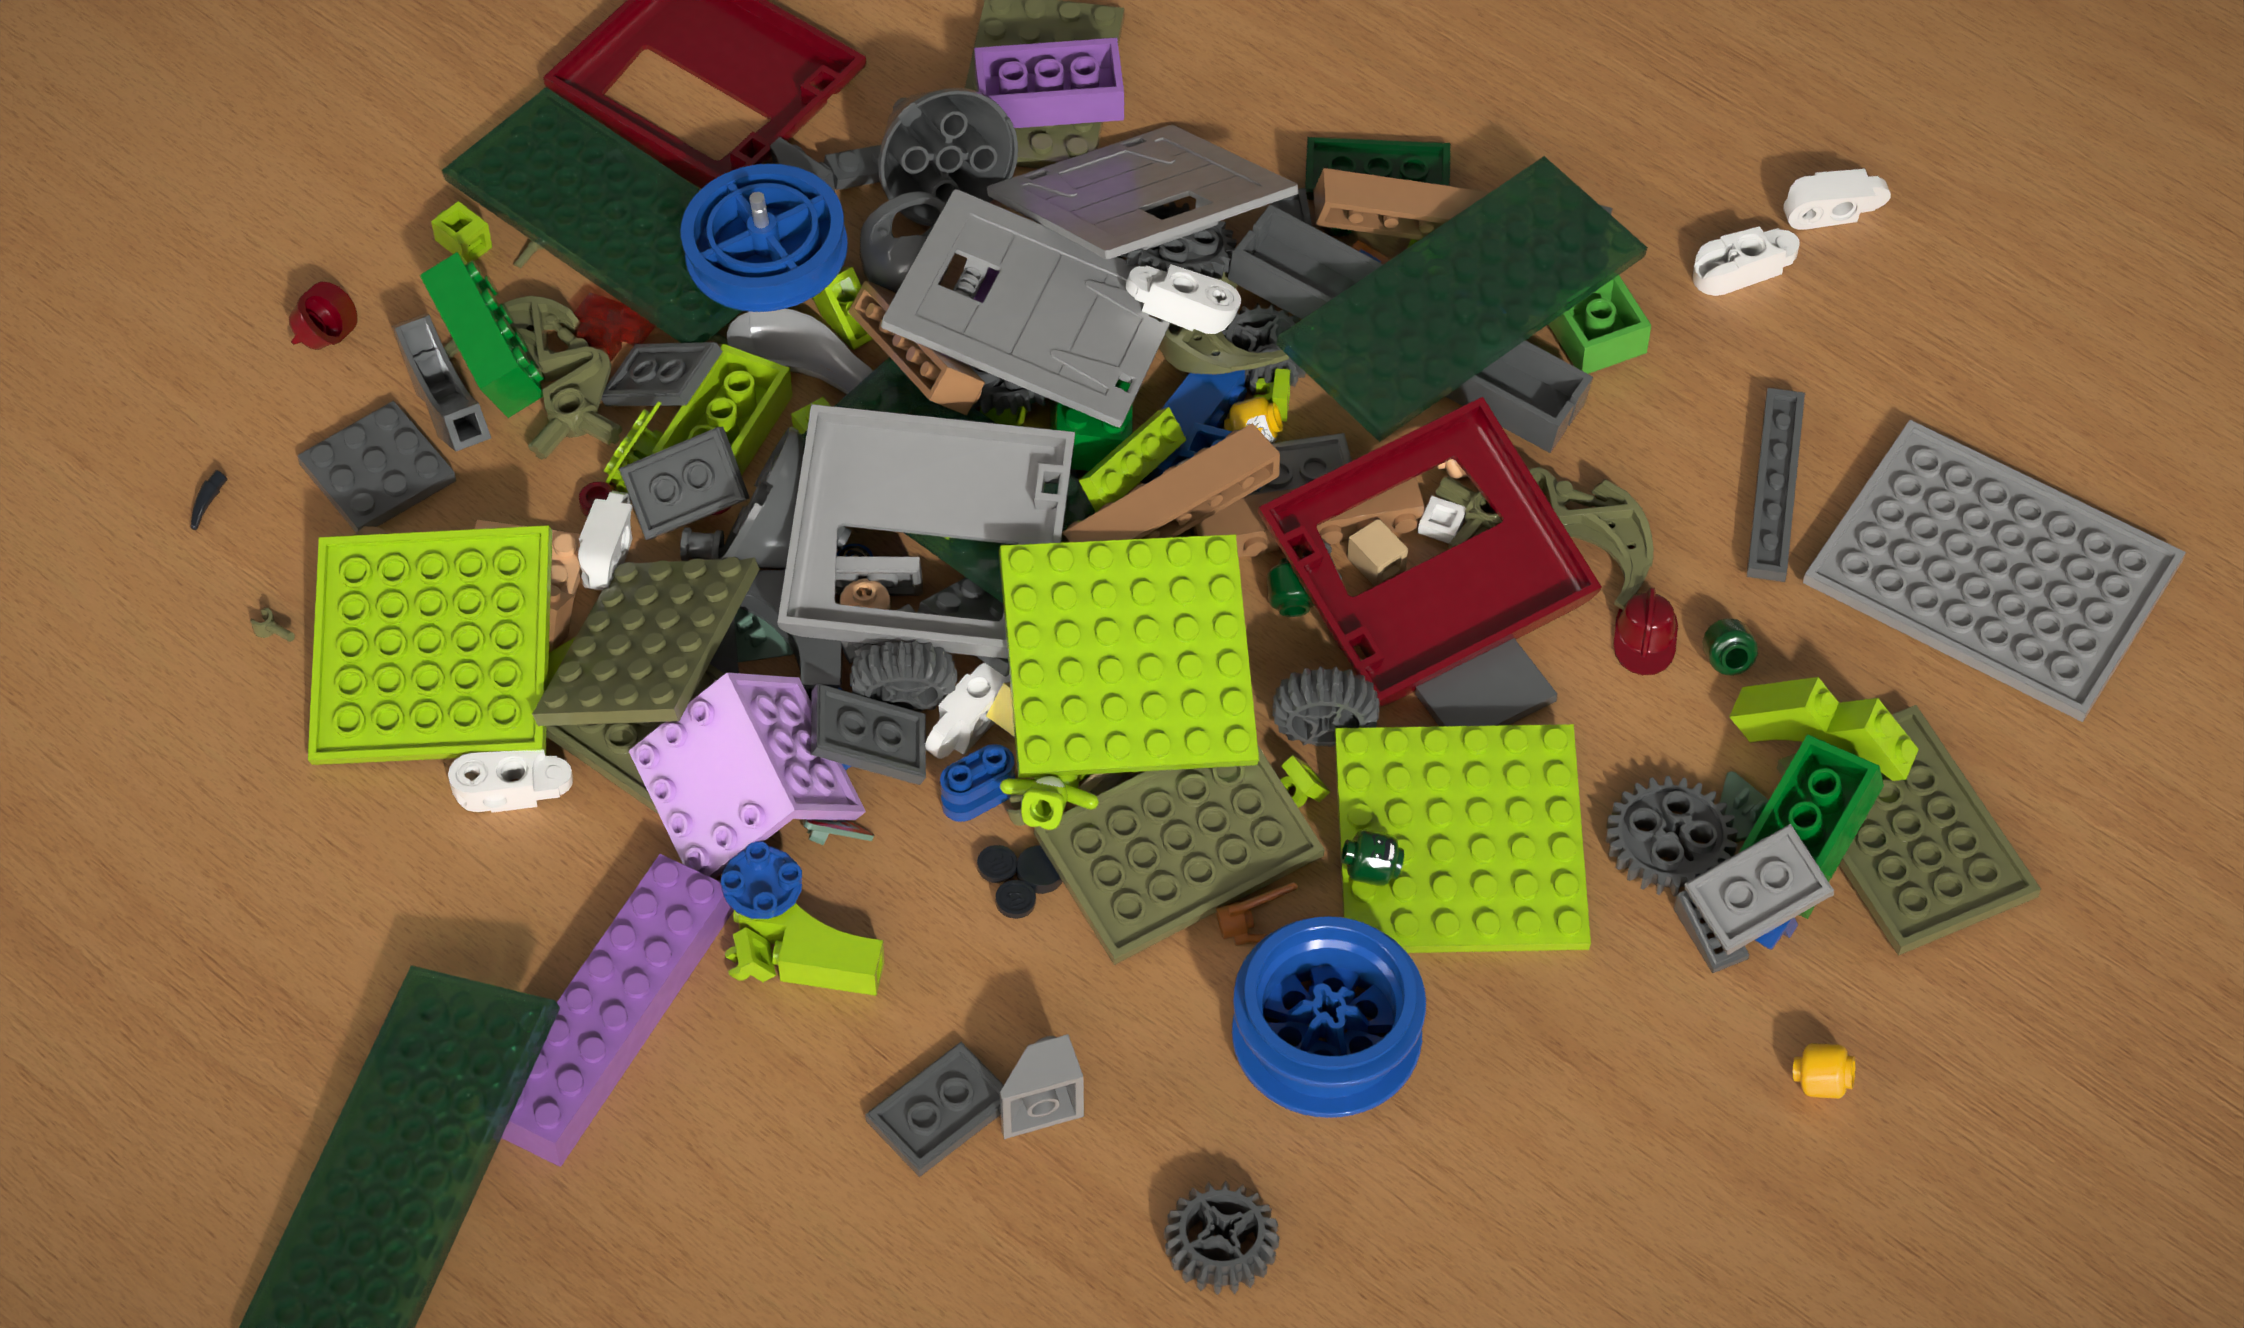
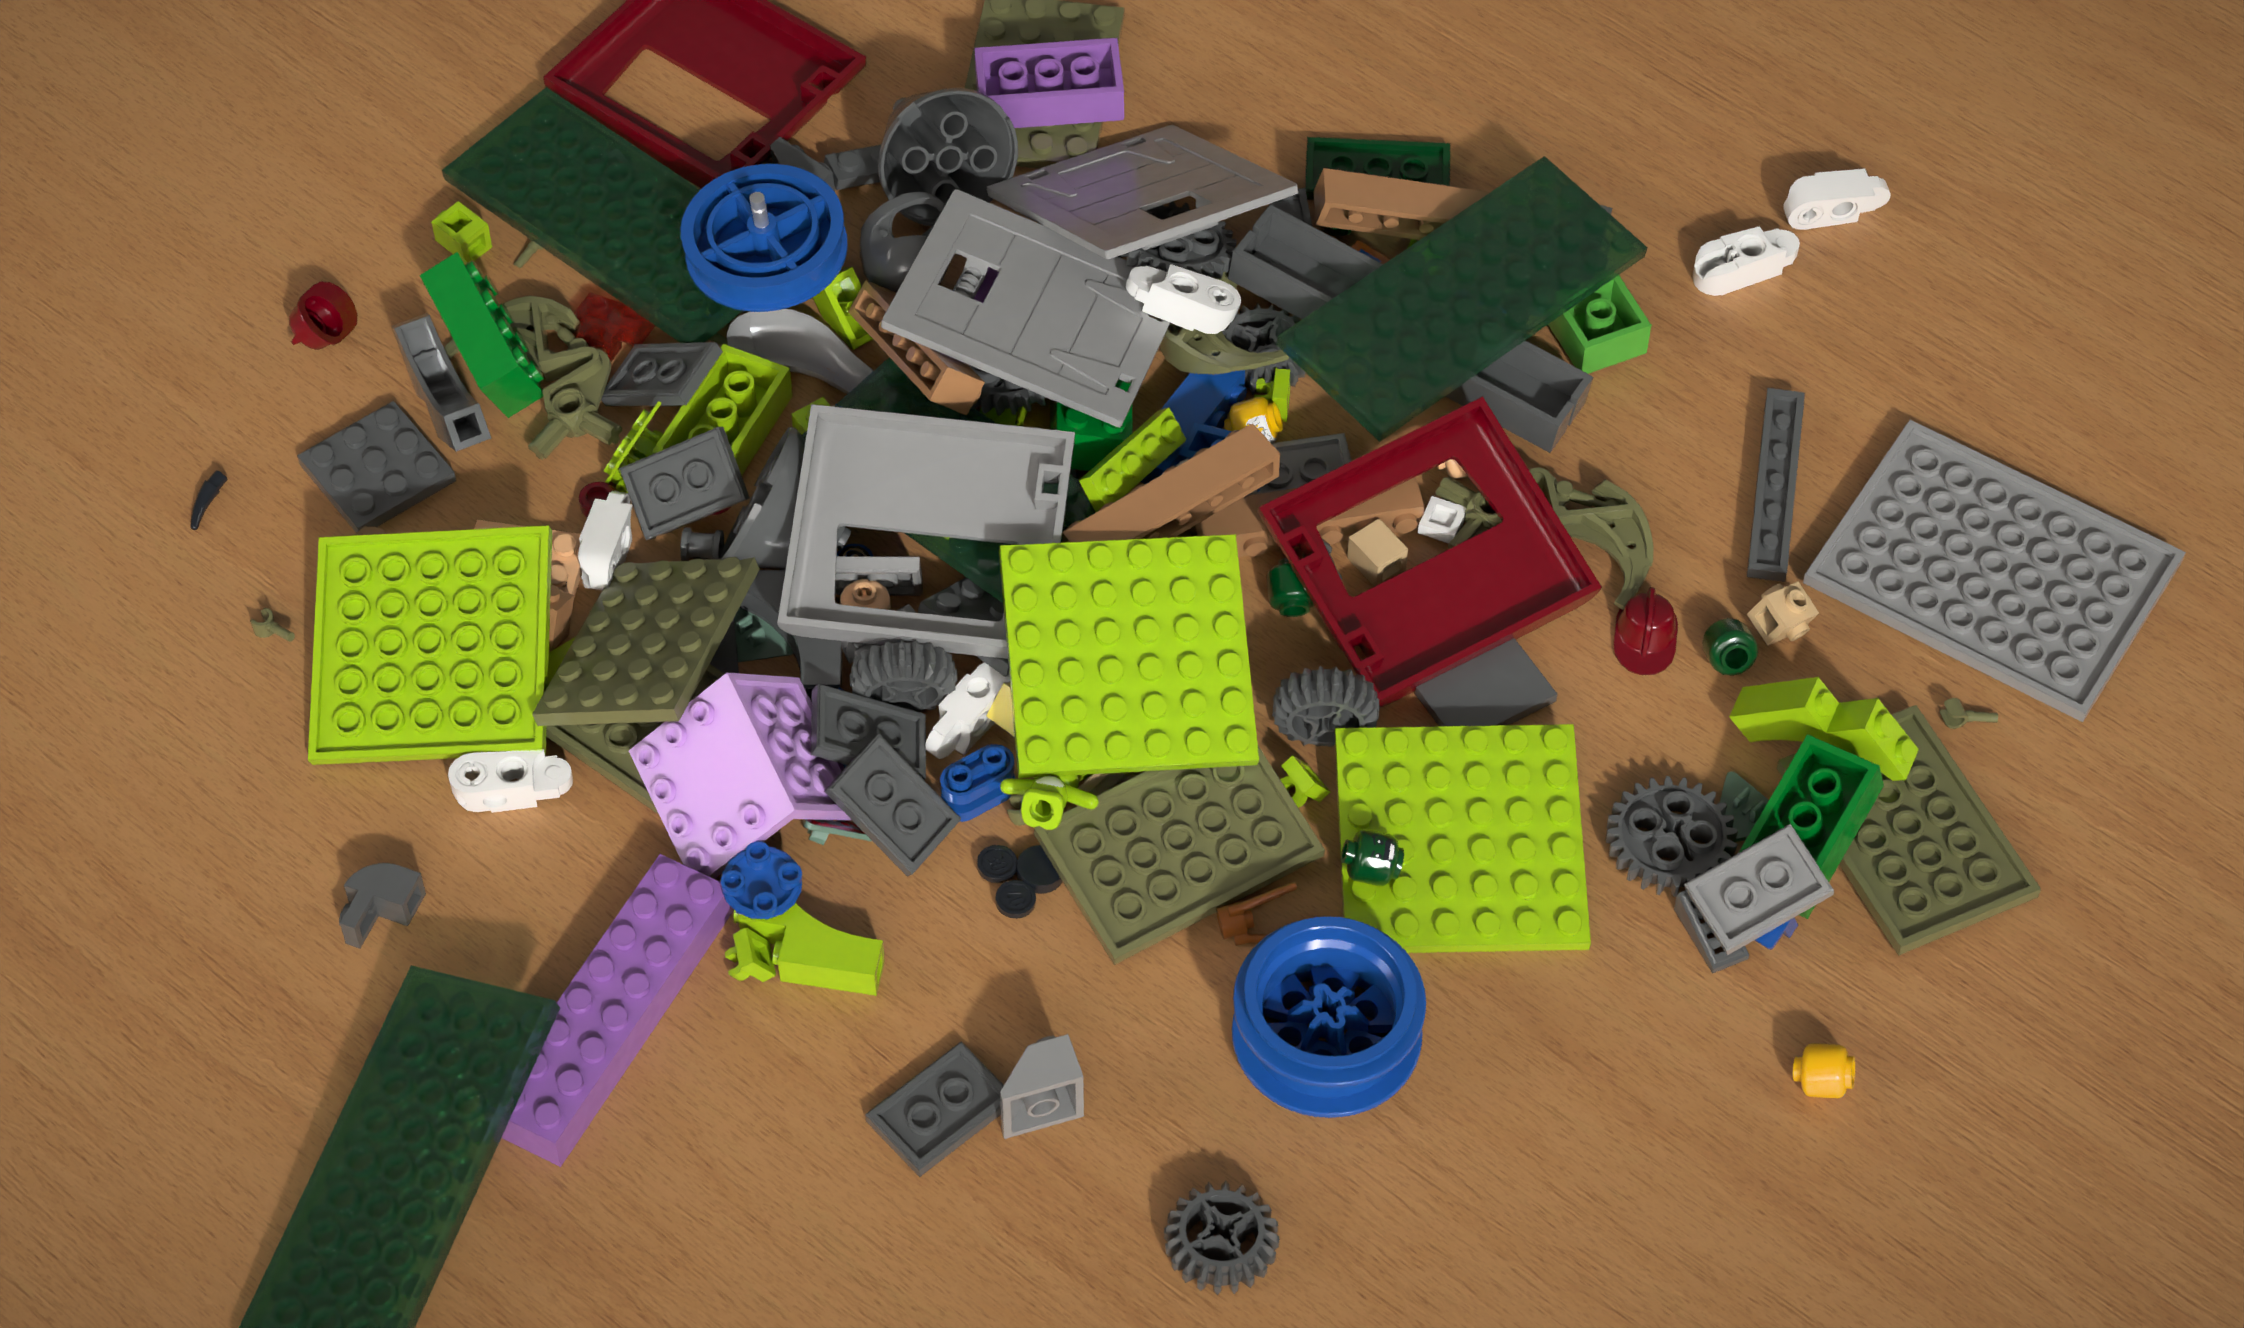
none -> dark grey brick [339,863,426,949]
none -> dark grey tile [824,734,961,877]
none -> tan brick [1747,581,1819,646]
none -> olive hand [1940,698,1998,729]

